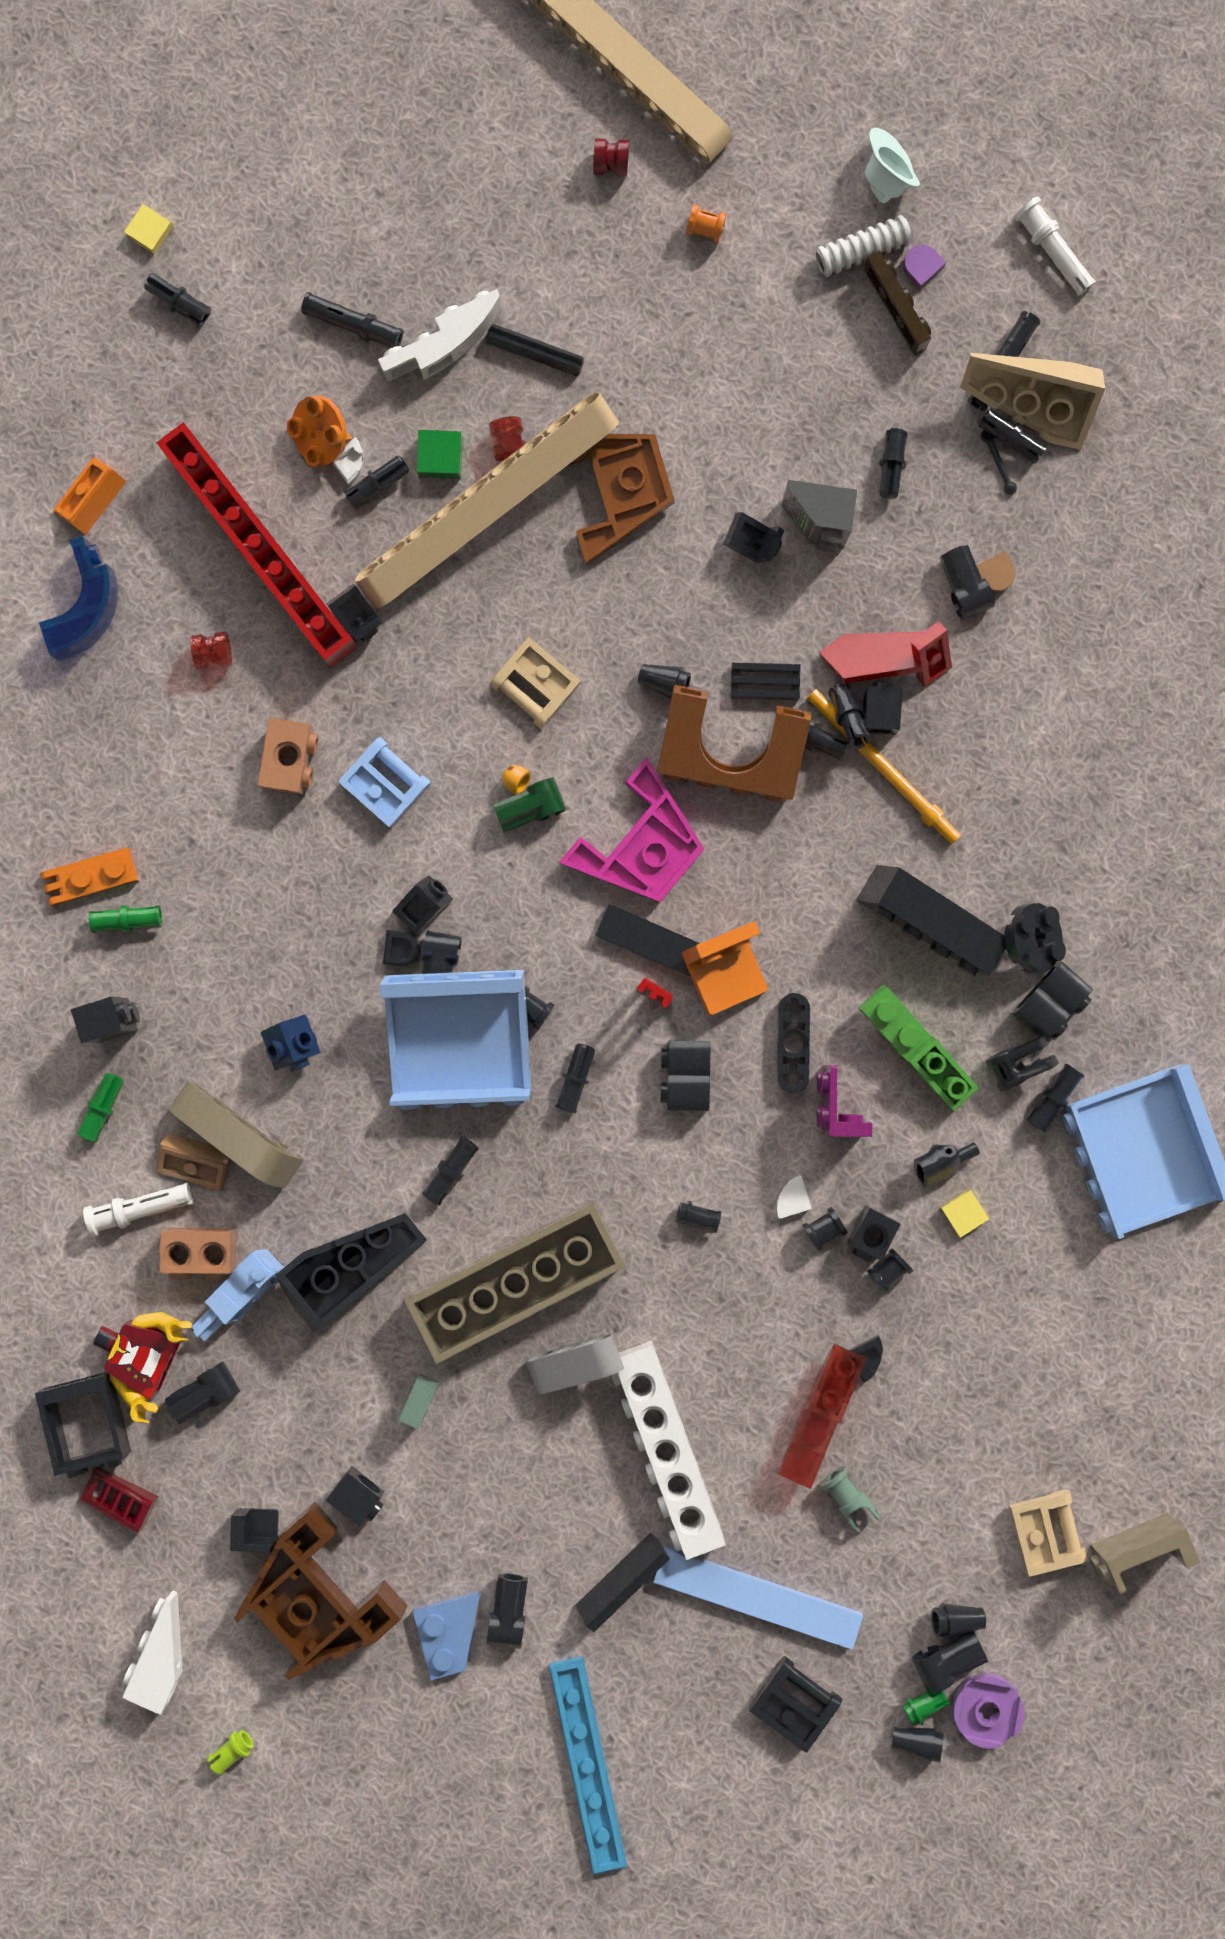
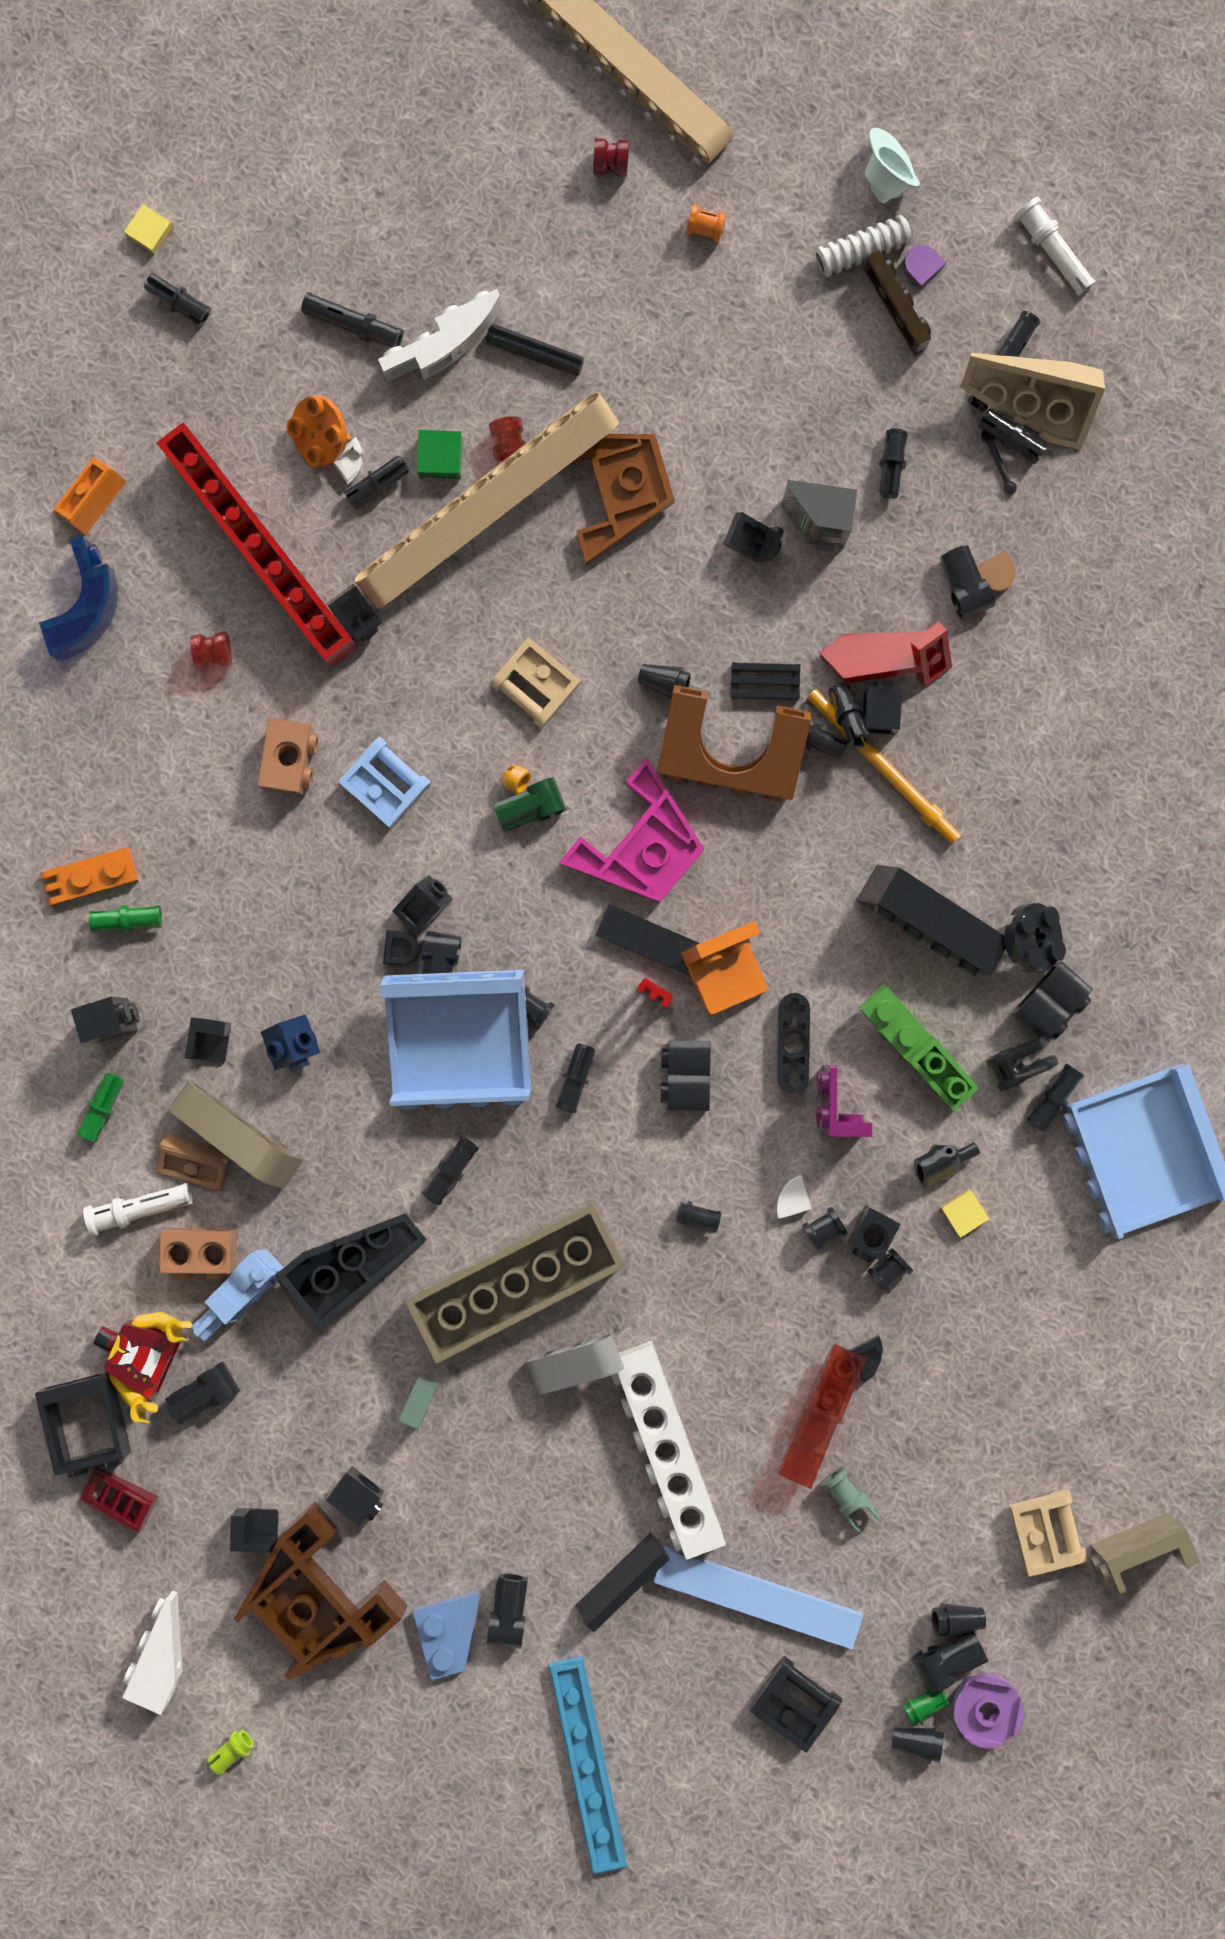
none -> black panel [185,1017,232,1063]

